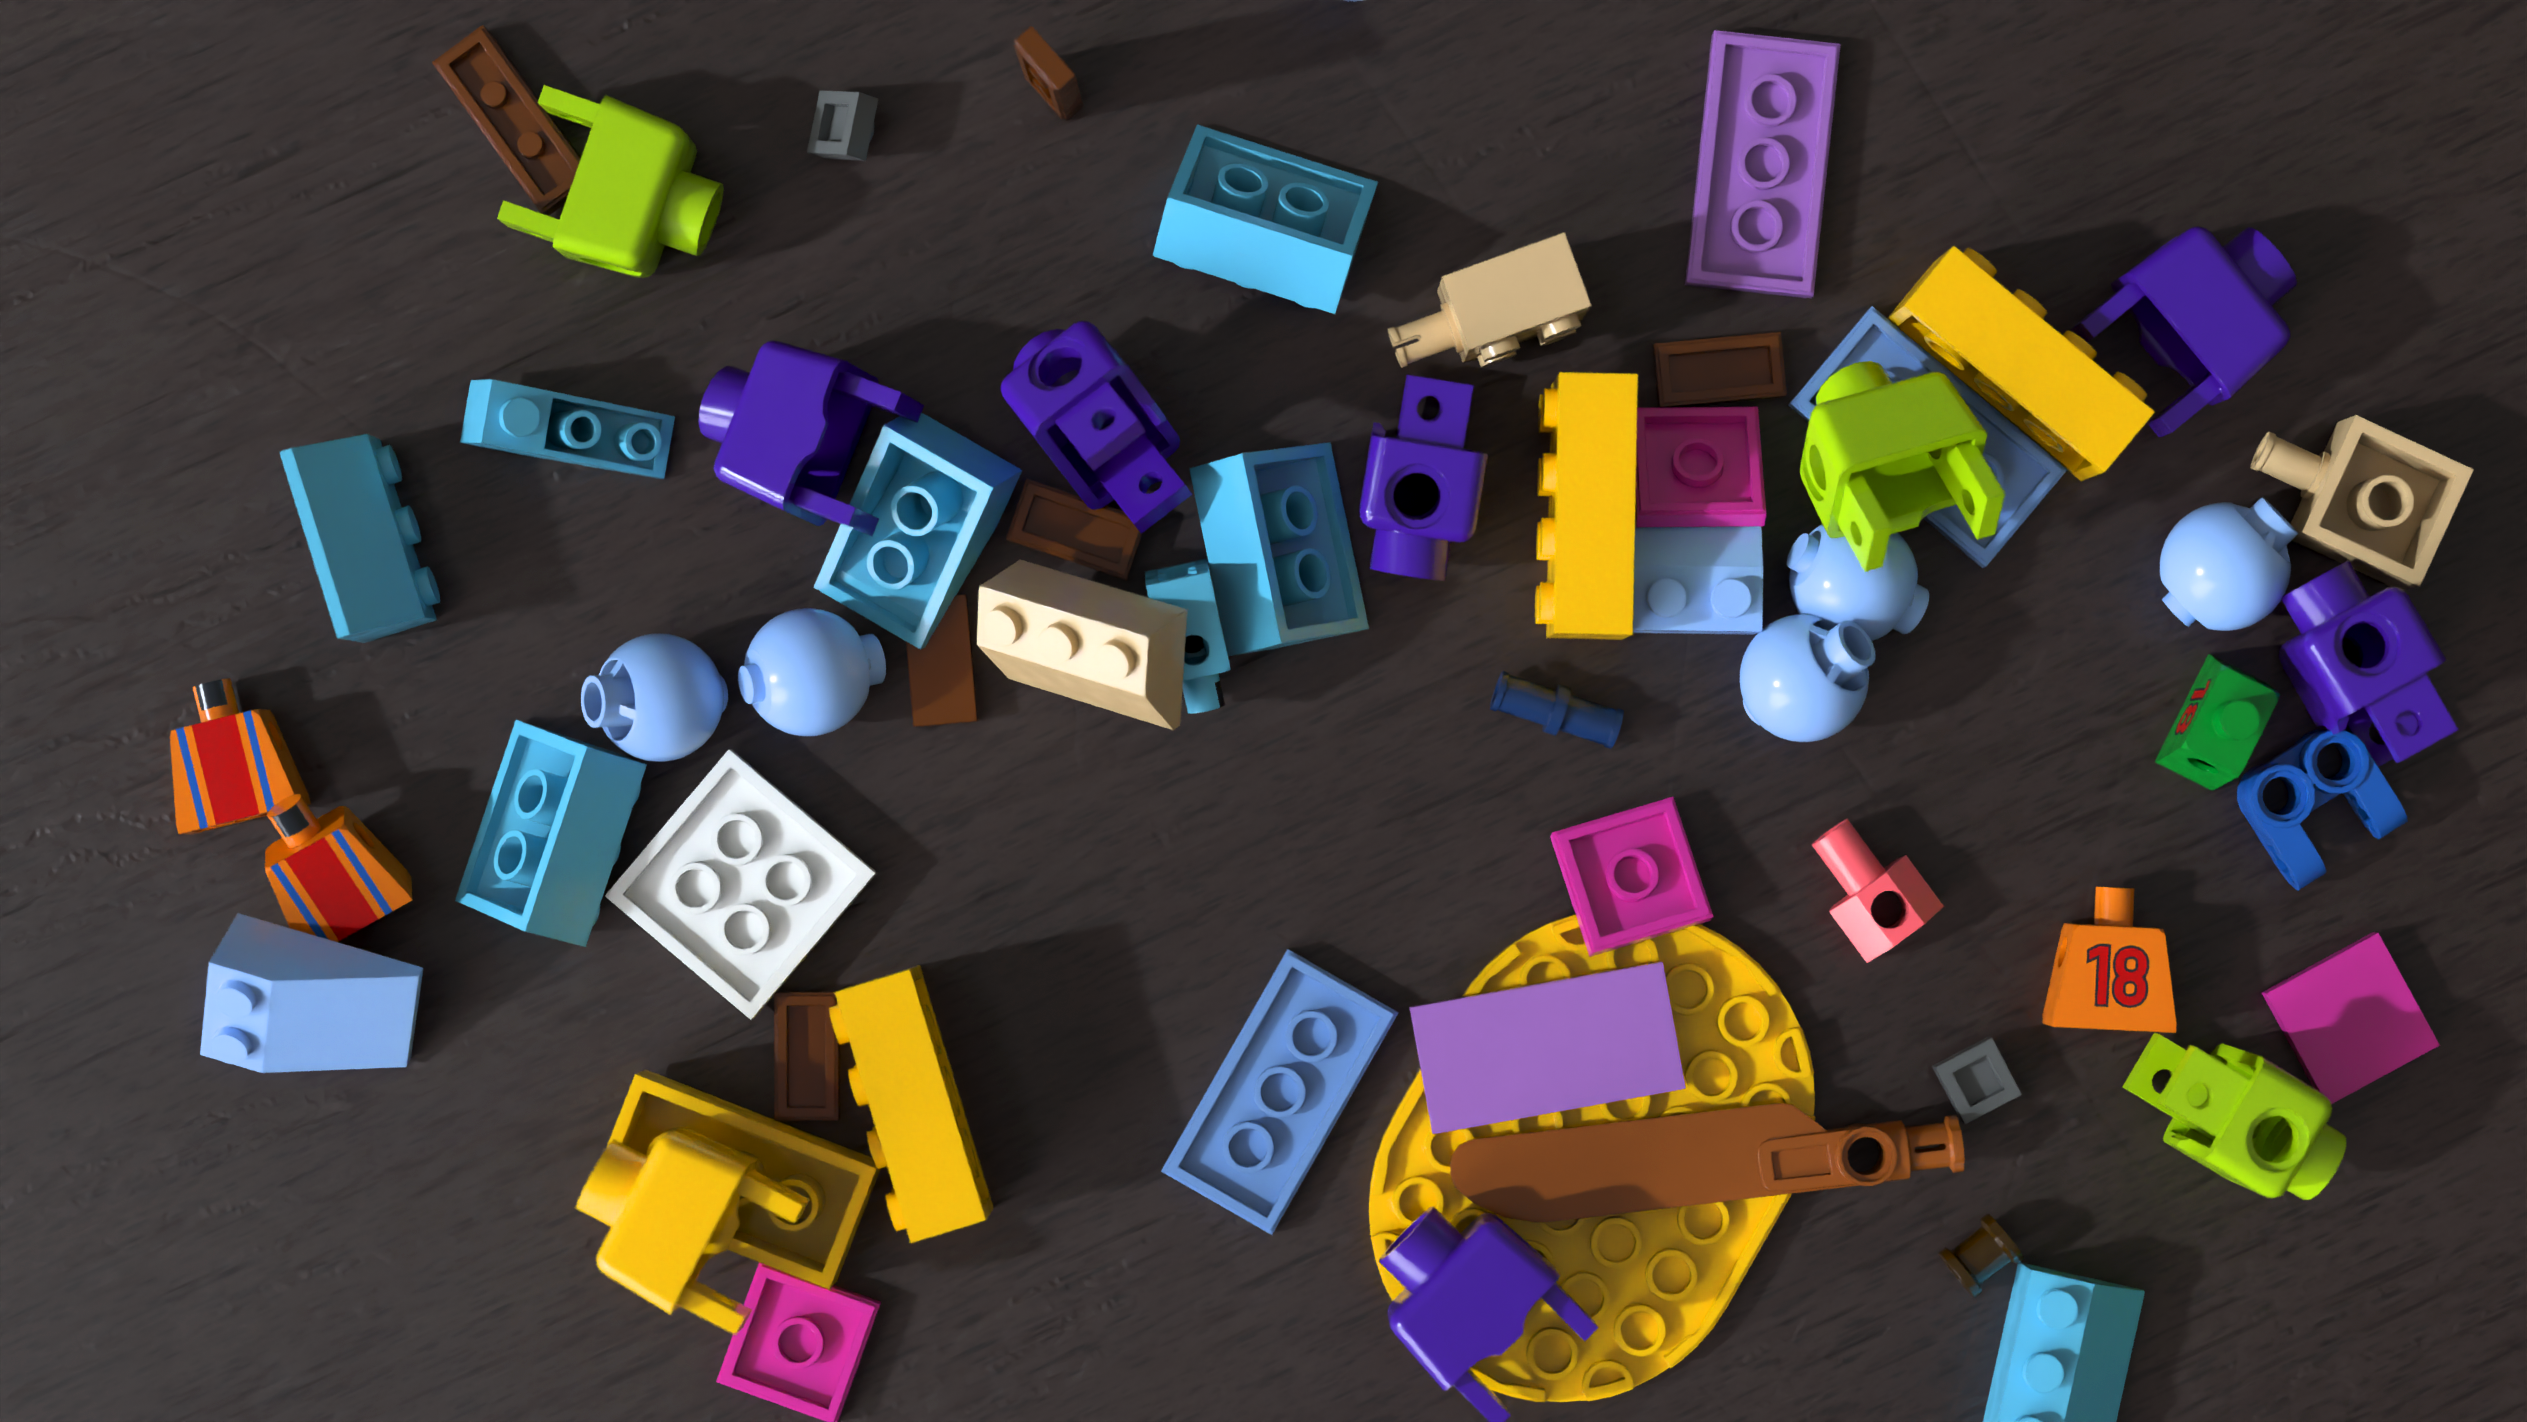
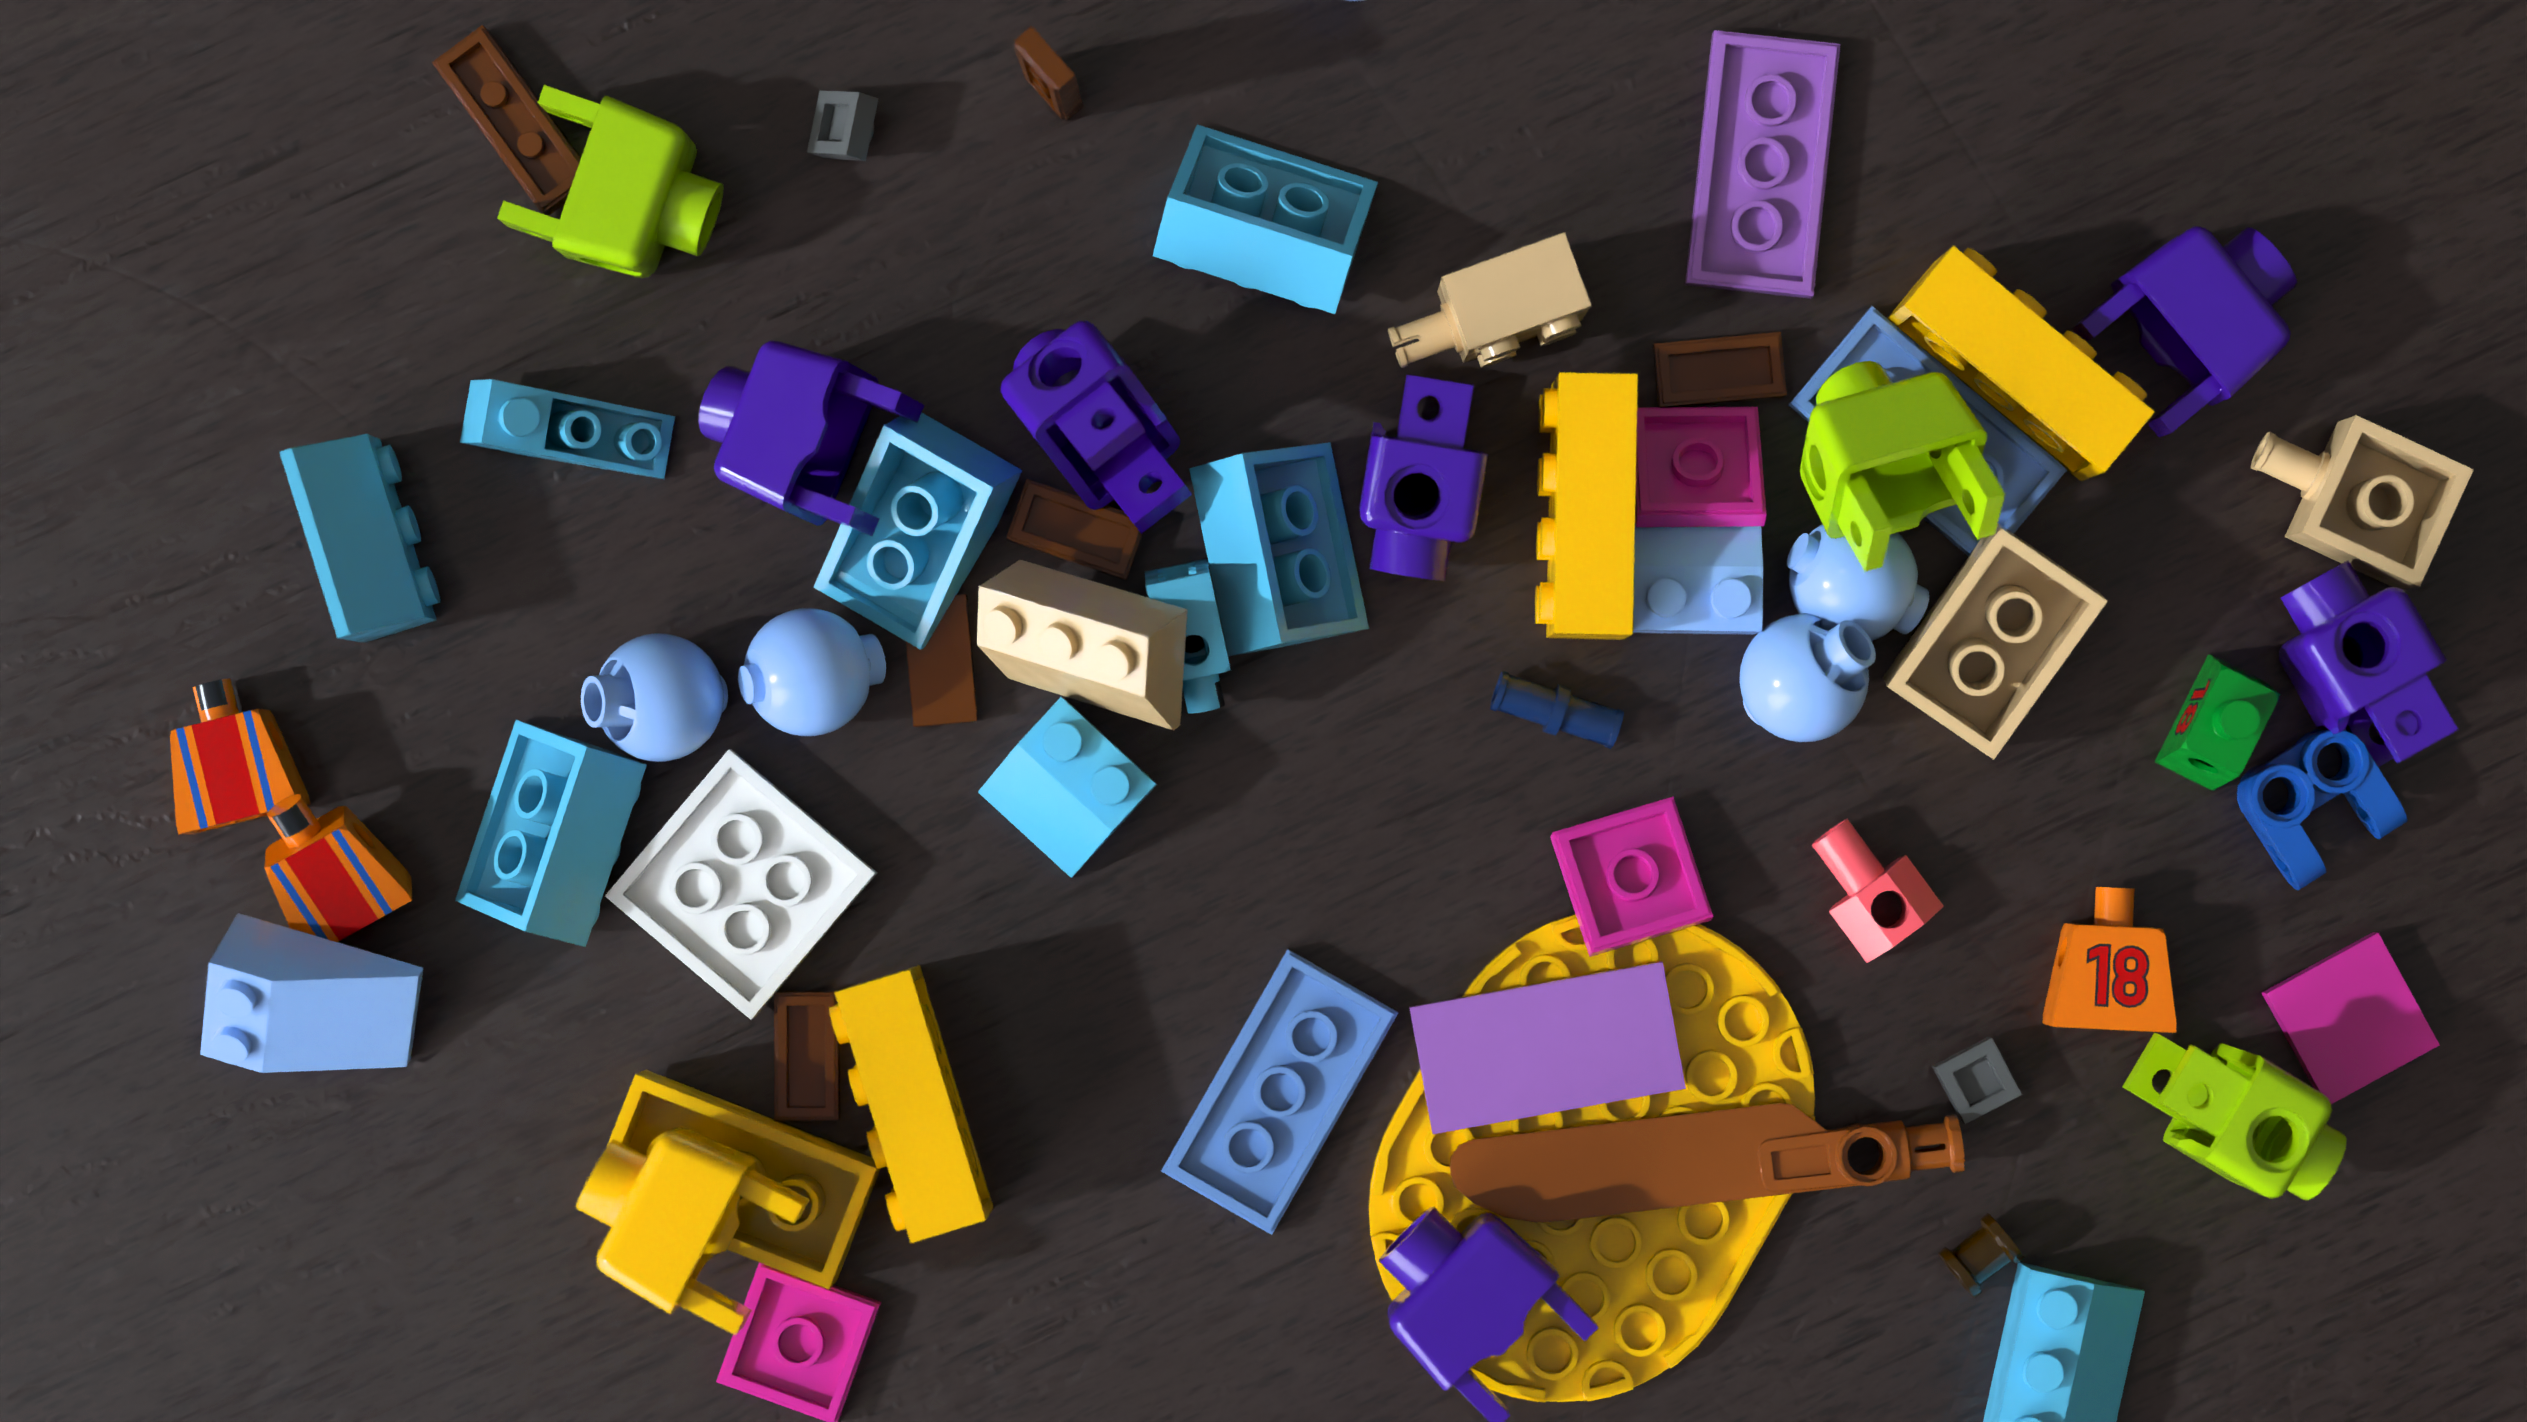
light blue brick [2160,497,2298,631] -> none
none -> medium azure slope [978,697,1158,878]
none -> tan brick [1883,523,2108,760]

